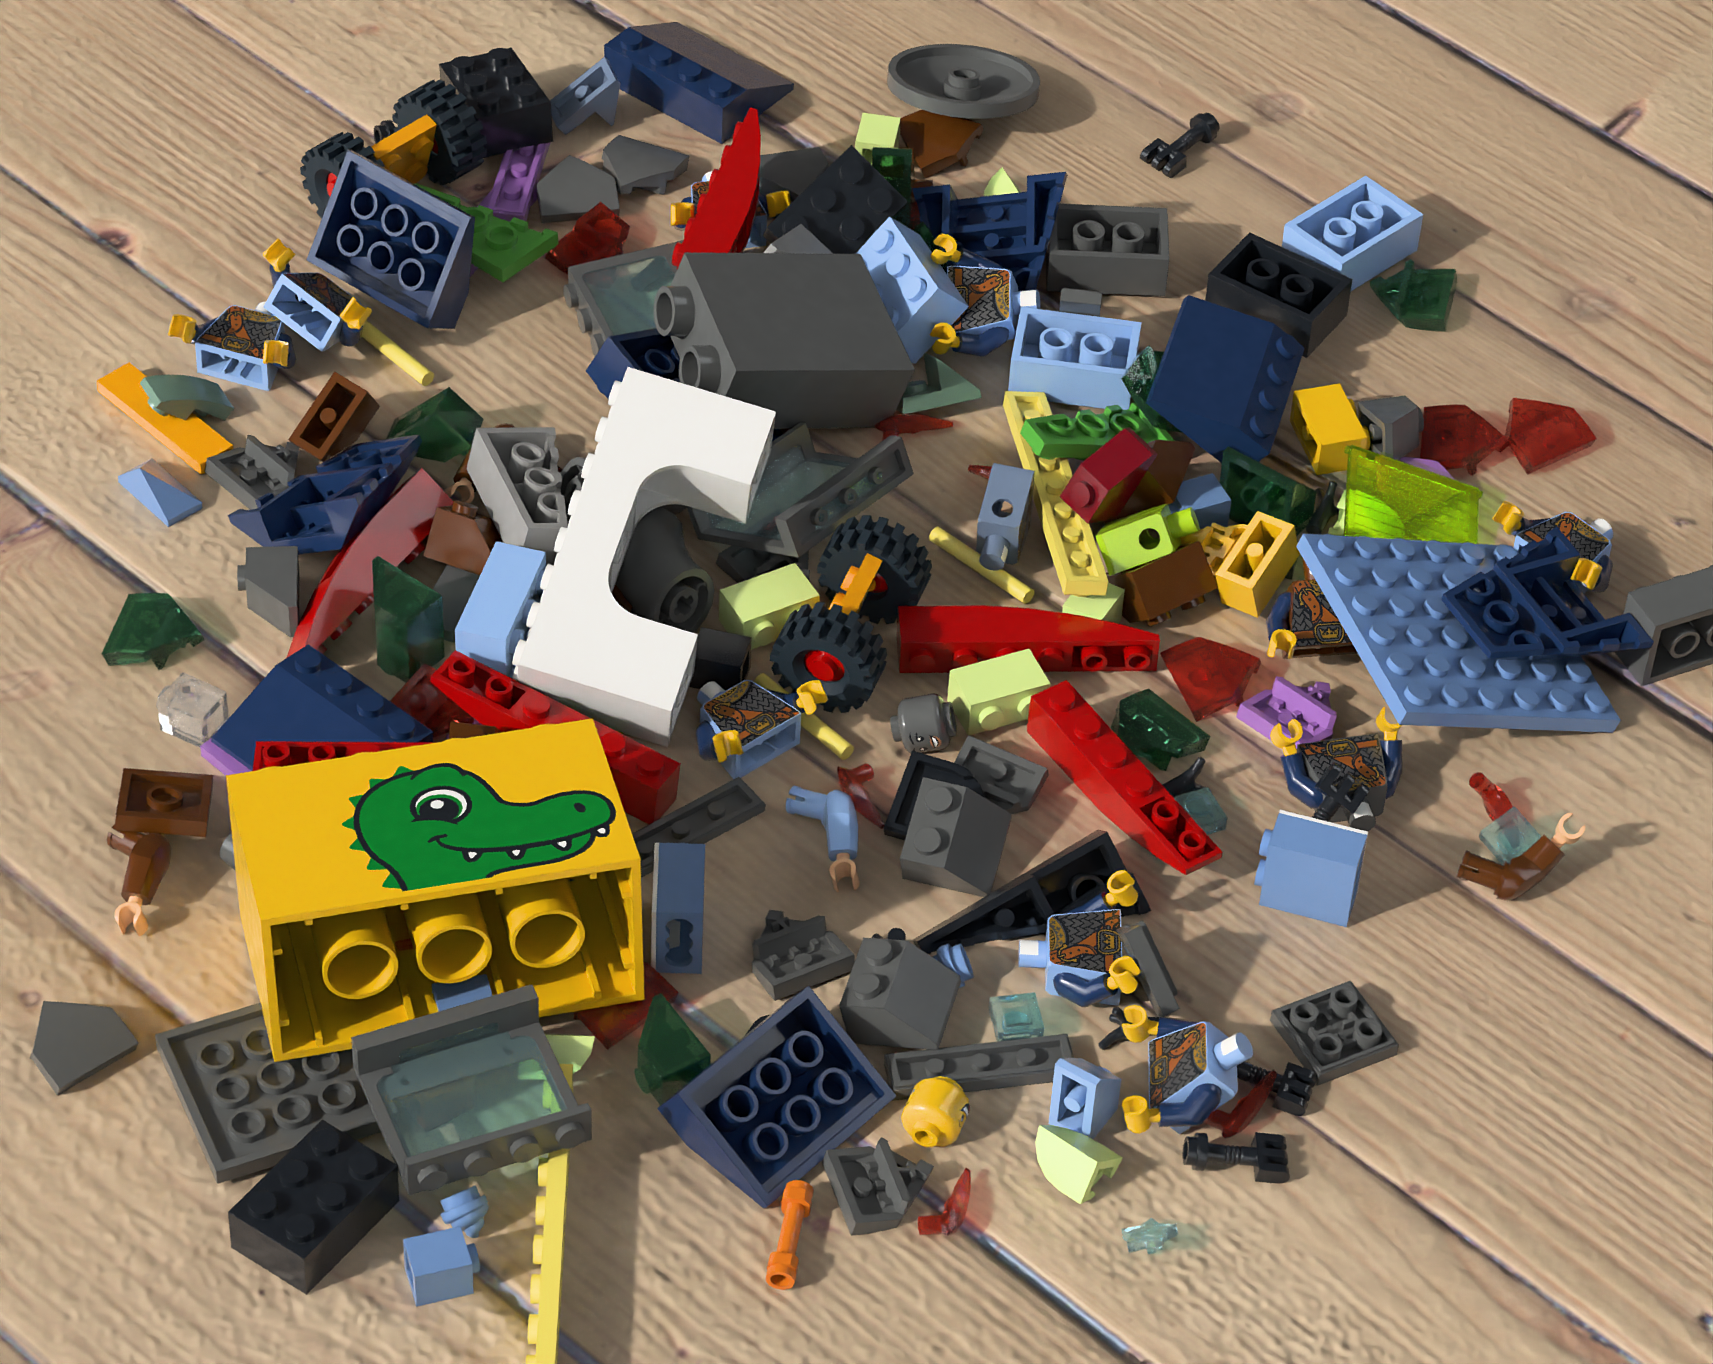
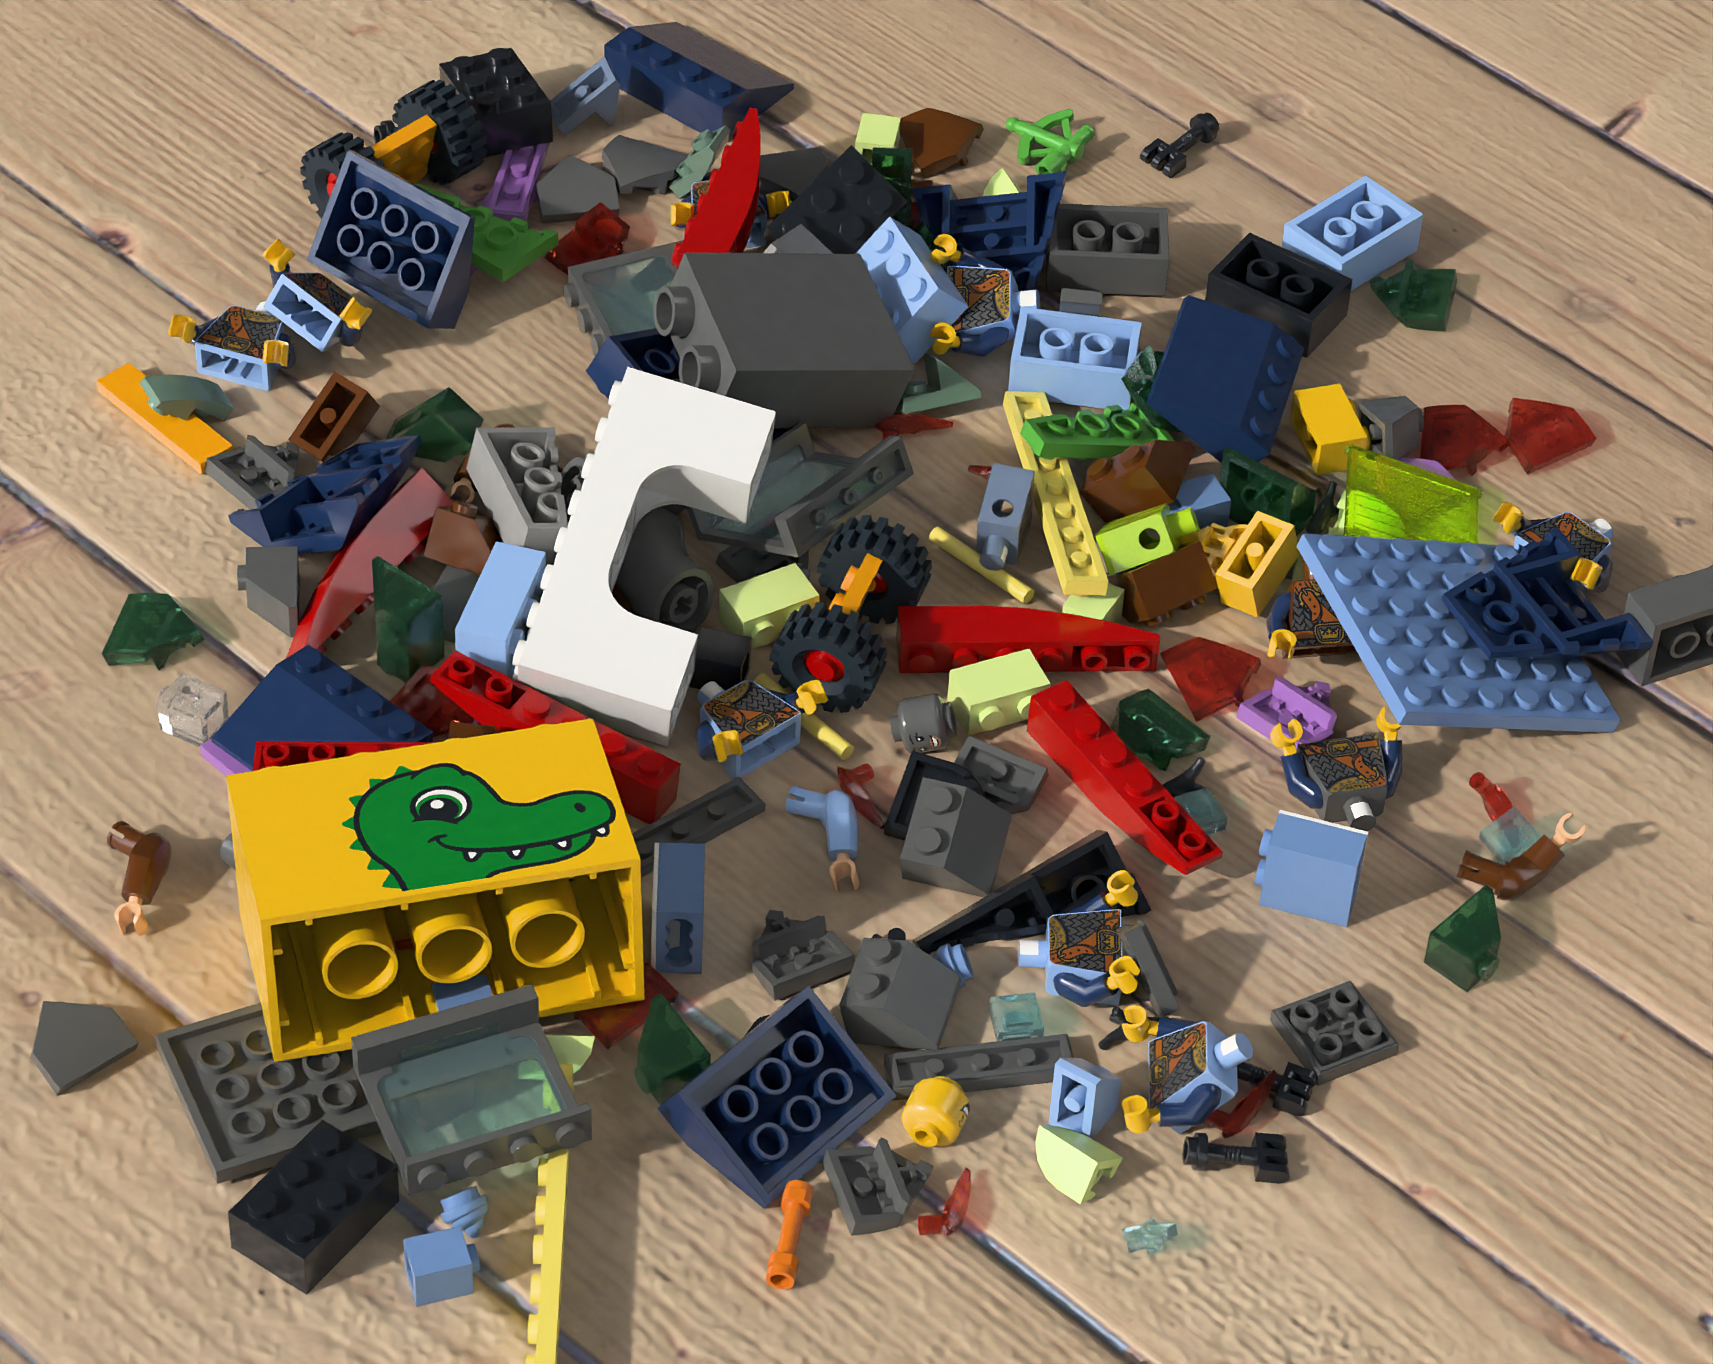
reddish brown tile [115,768,214,837] -> none
medium blue slope [118,458,202,527] -> none
light yellow bar [361,320,434,386] -> none
dark grey dish [887,44,1040,119] -> none
dark red slope [1060,427,1158,524] -> none
black hinge [1312,762,1370,822] -> none
none -> sand green slope [669,125,731,198]
none -> bright green piece [1006,109,1095,175]
none -> clear green slope [1424,885,1501,992]

